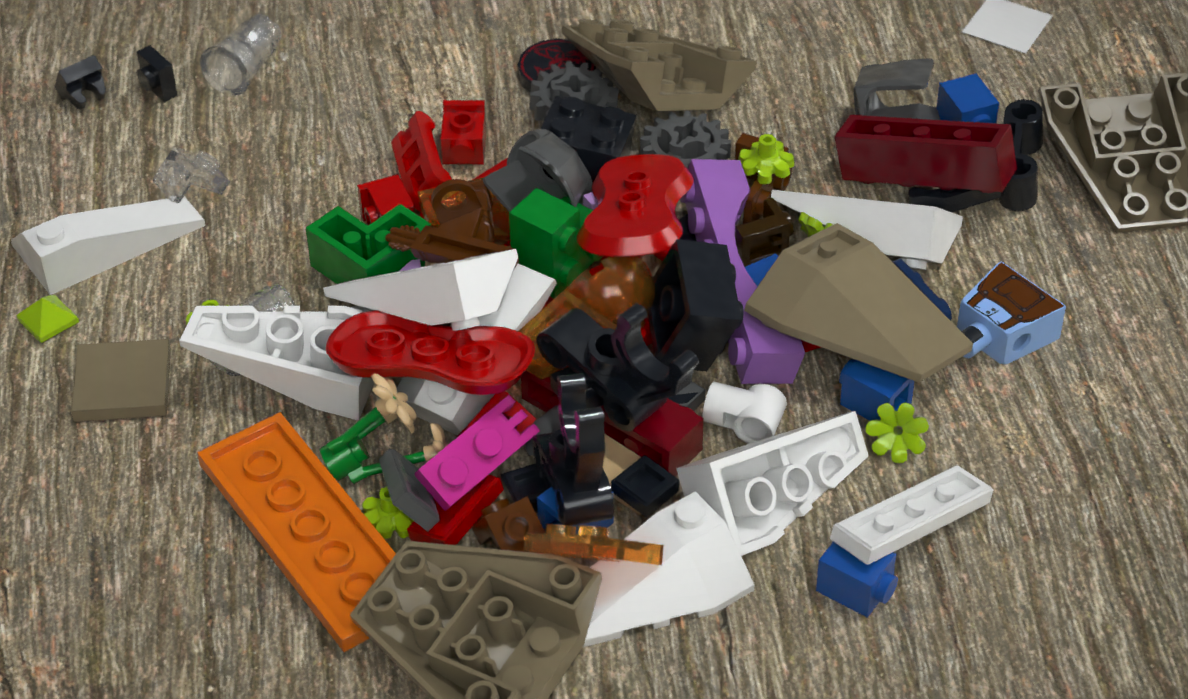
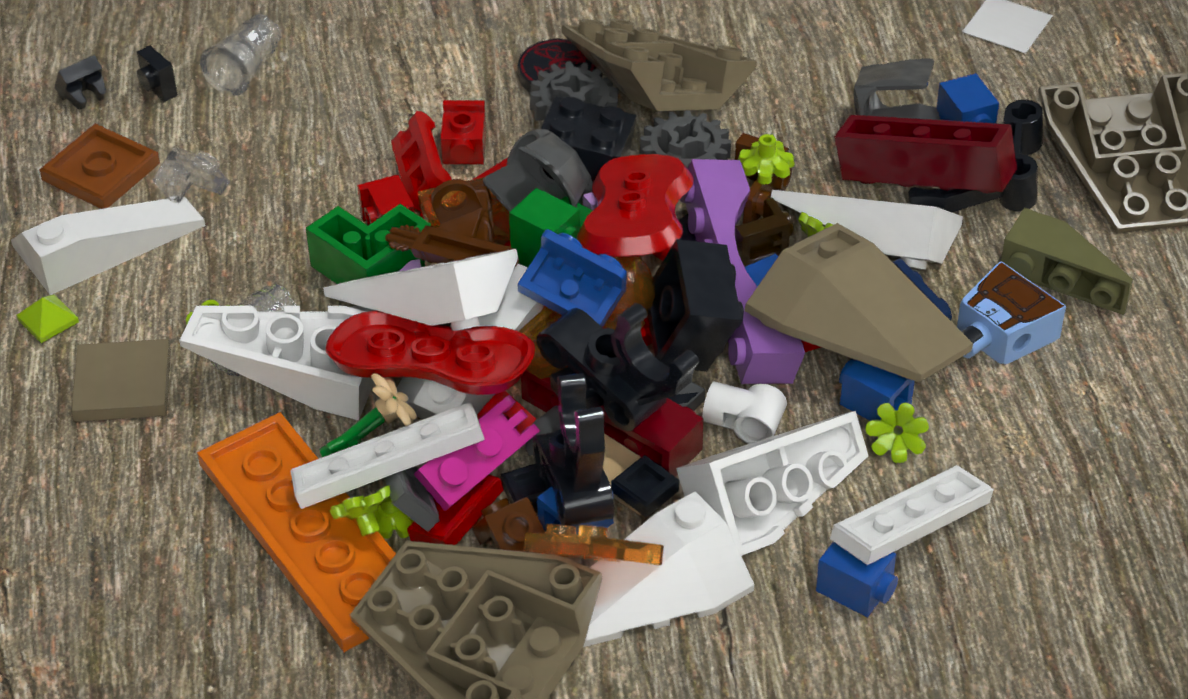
none -> dark orange tile [39,123,160,209]
none -> white tile [290,402,485,509]
none -> lime plant [329,485,391,537]
none -> blue bracket [517,229,627,327]
none -> olive slope [1001,207,1133,315]

